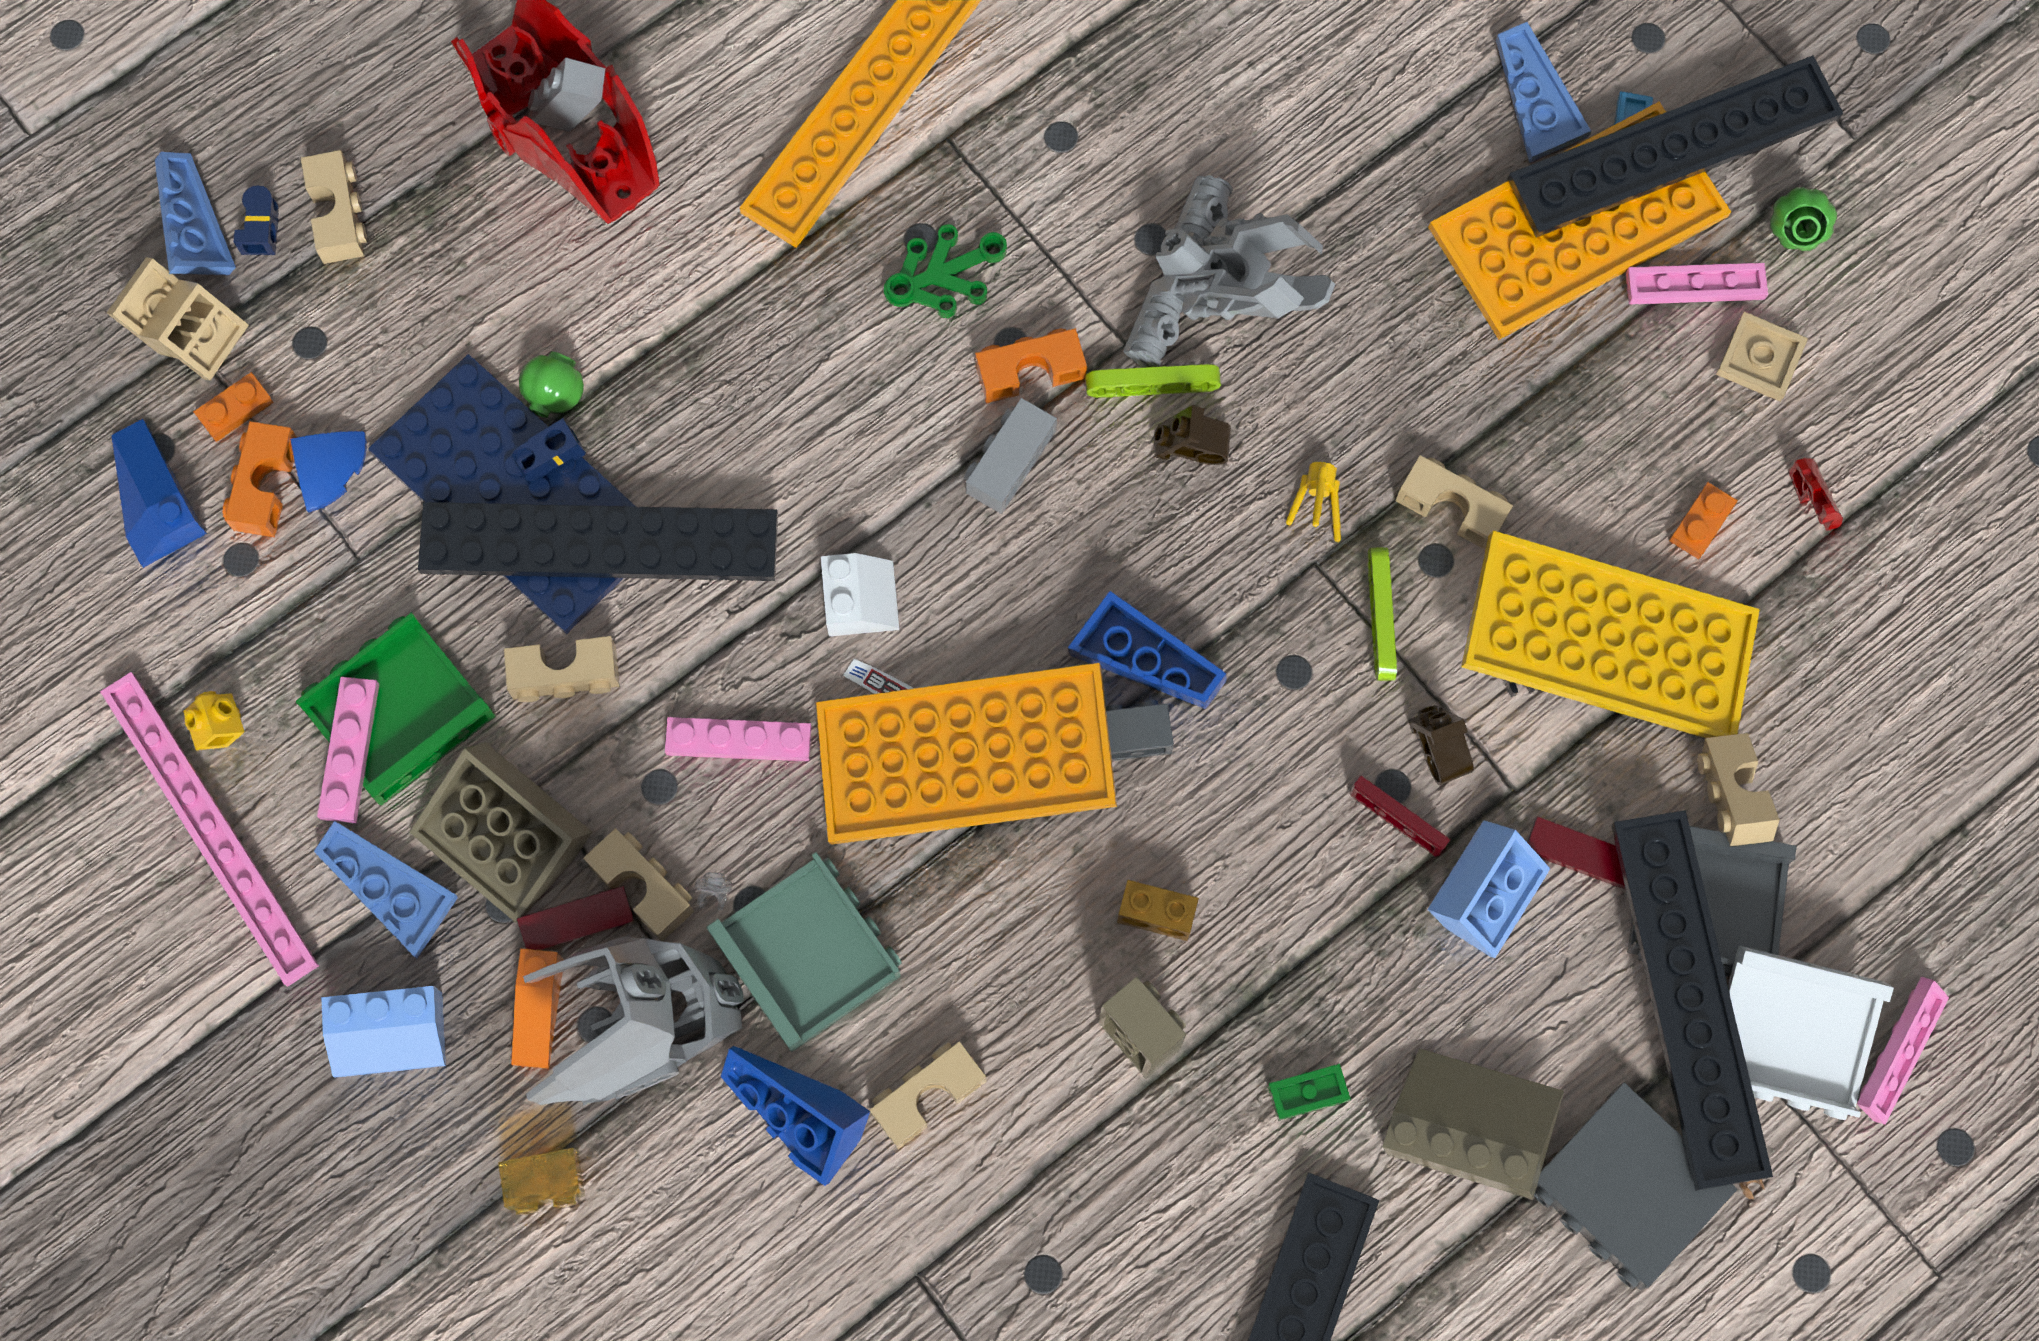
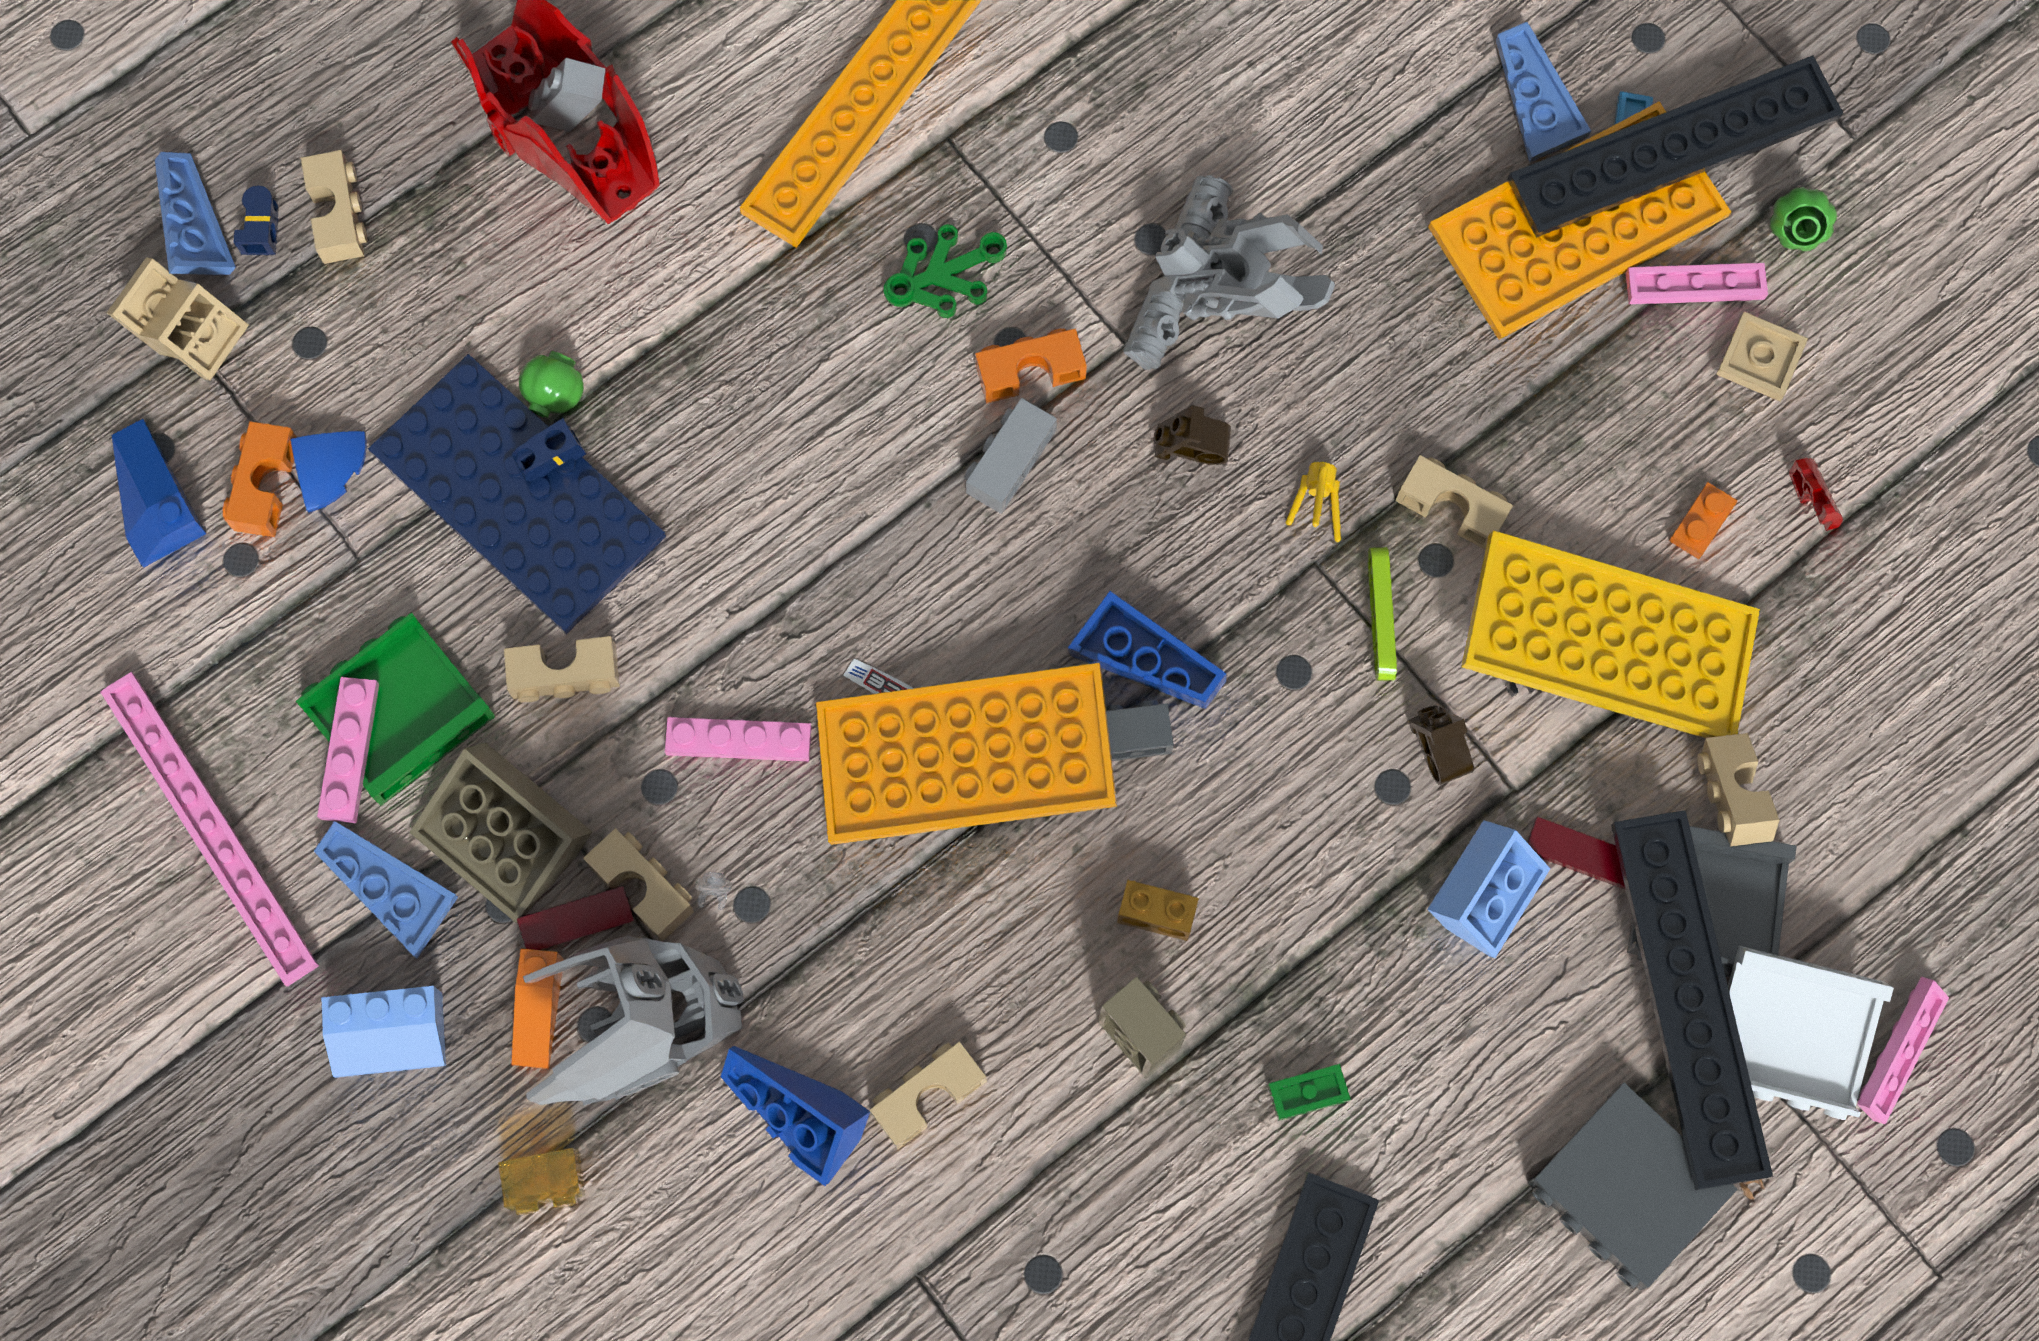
yellow brick [183,691,245,750] -> none
orange plate [193,372,274,442] -> none
black plate [418,502,778,581] -> none
sand green panel [706,852,902,1053] -> none
white slope [821,553,899,637] -> none
lime beam [1085,364,1221,398] -> none
dark red tile [1349,776,1450,857] -> none
dark tan slope [1382,1048,1564,1200] -> none

